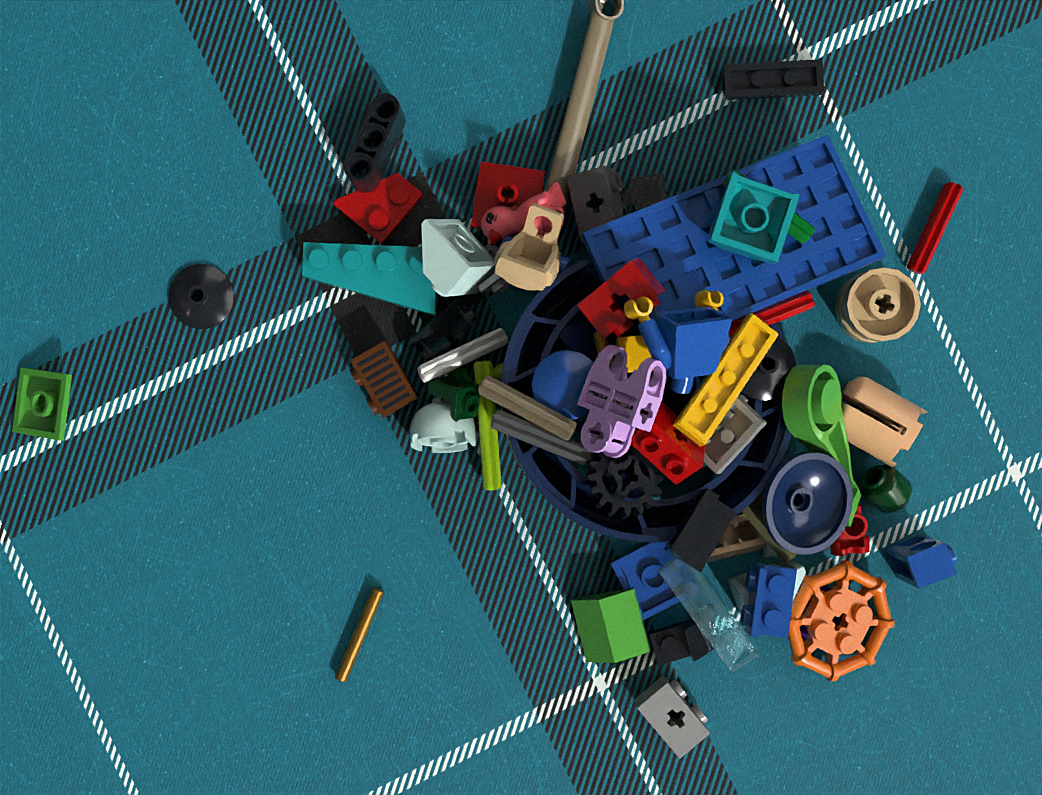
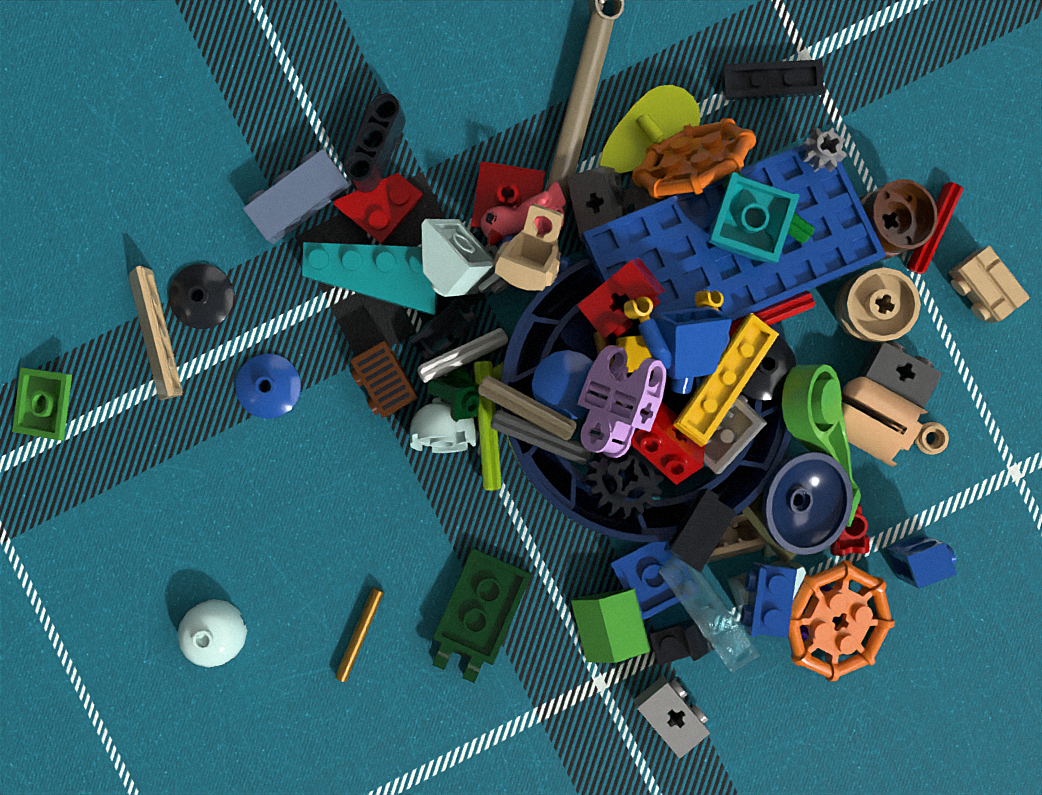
dark green head [861,464,912,513] -> none
none -> tan slope [129,266,183,400]
none -> light aqua cylinder [177,599,247,667]
none -> blue dish [235,354,301,419]
none -> sand blue brick [243,149,351,244]
none -> dark green tile [432,547,532,683]
none -> neon yellow shield [600,85,700,174]
none -> orange plate [632,118,756,199]
none -> light grey gear [801,128,847,172]
none -> dark grey brick [856,340,943,408]
none -> reddish brown wheel [859,179,938,260]
none -> tan plate [915,422,949,455]
none -> tan brick [948,245,1030,323]

